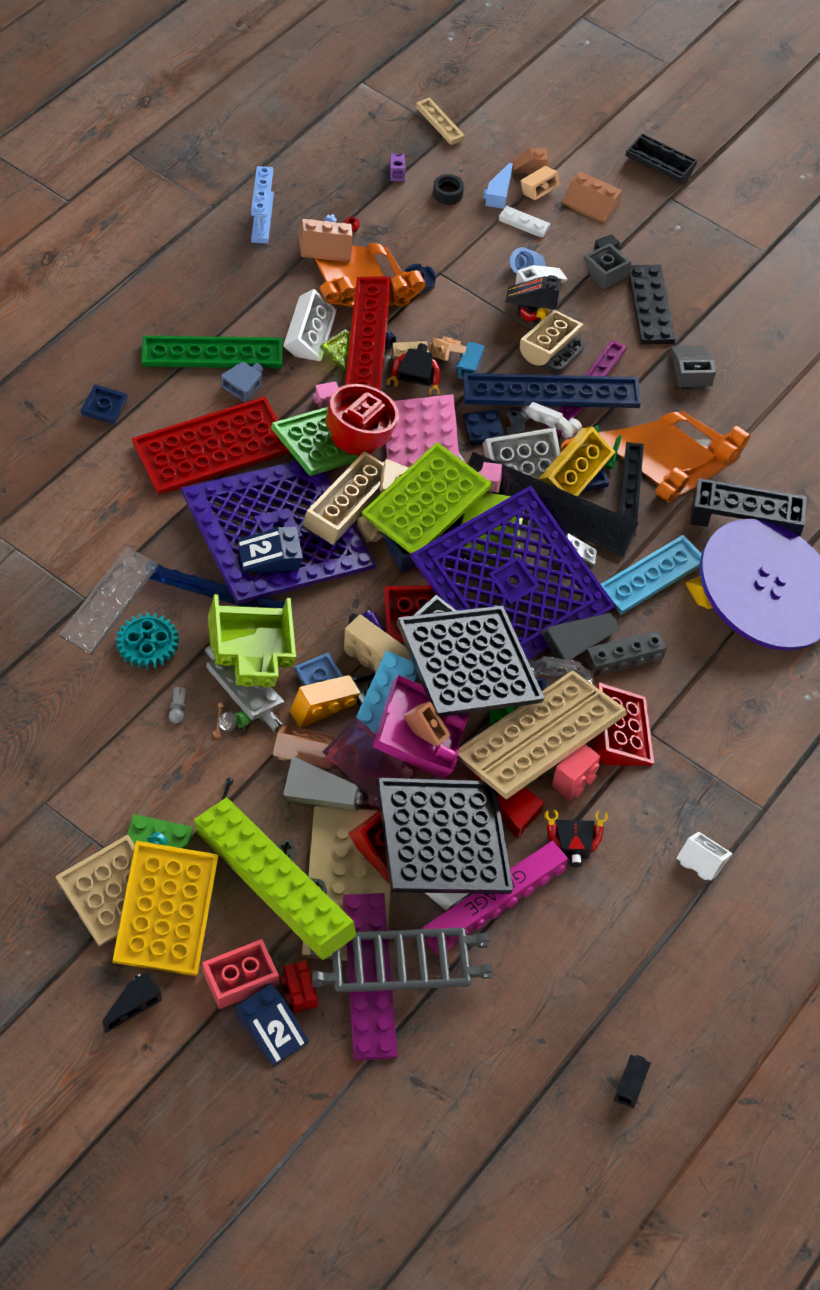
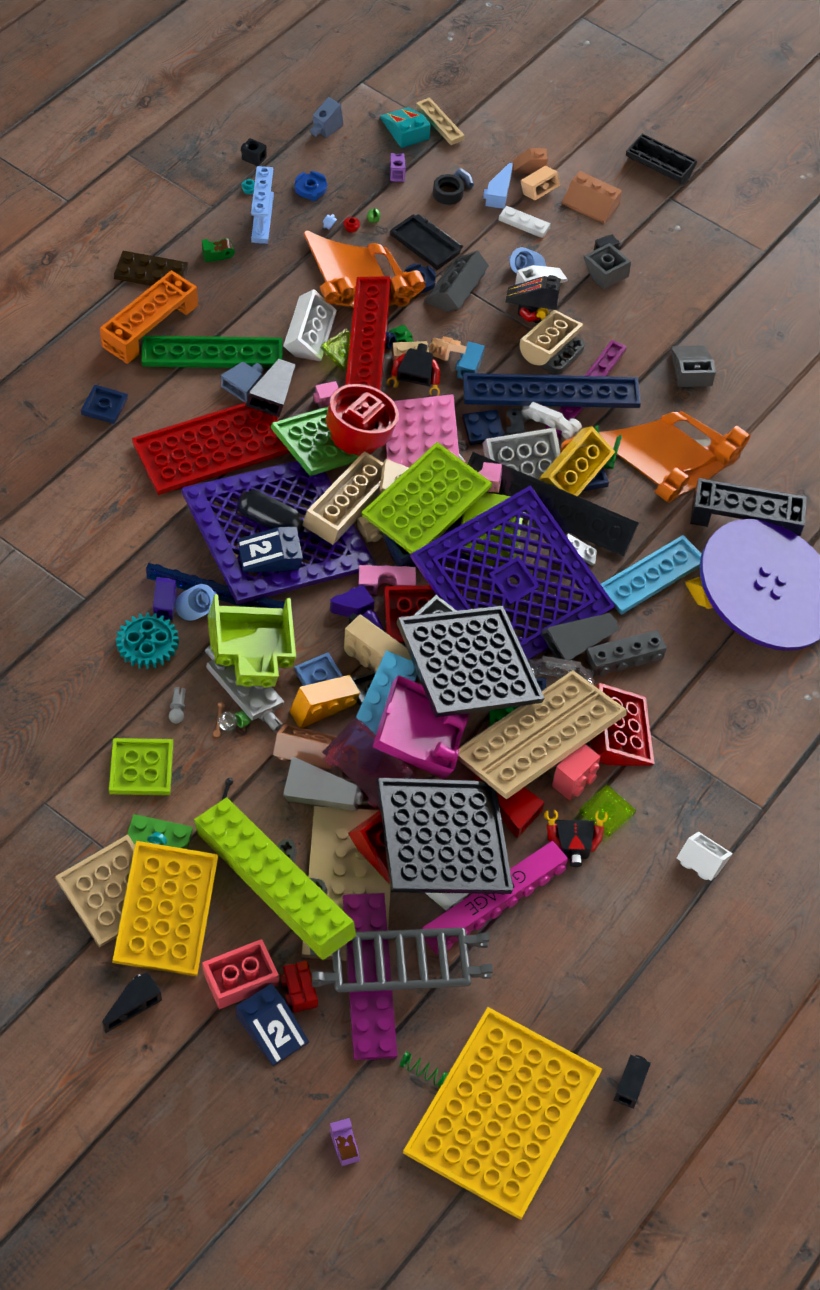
clear plate [59,546,158,655] -> none
nougat slope [298,219,353,262] -> none
nougat slope [403,701,450,746] -> none
black plate [619,442,644,536] -> none
black plate [629,265,676,345] -> none
none -> orange plate [100,270,198,364]
none -> lime plate [109,738,174,795]
none -> dark brown plate [114,251,189,286]
none -> dark purple slope [153,578,177,621]
none -> light blue piece [175,584,217,621]
none -> green leg [202,238,235,262]
none -> black brick [237,489,306,534]
none -> black brick [240,138,267,166]
none -> teal plate [241,179,255,194]
none -> slope [245,359,295,417]
none -> blue plate [295,171,327,201]
none -> sand blue torso [310,97,344,137]
none -> dark purple slope [330,585,374,617]
none -> medium lavender leg [330,1118,360,1166]
none -> bright pink arch [358,565,416,595]
none -> bright green hinge [367,208,380,223]
none -> teal slope [380,107,431,148]
none -> green plate [389,324,414,343]
none -> black hinge [390,214,463,270]
none -> green piece [399,1051,449,1087]
none -> yellow plate [403,1007,602,1220]
none -> dark grey slope [424,250,489,312]
none -> sand blue arm [454,168,474,188]
none -> clear neon green plate [579,785,636,837]

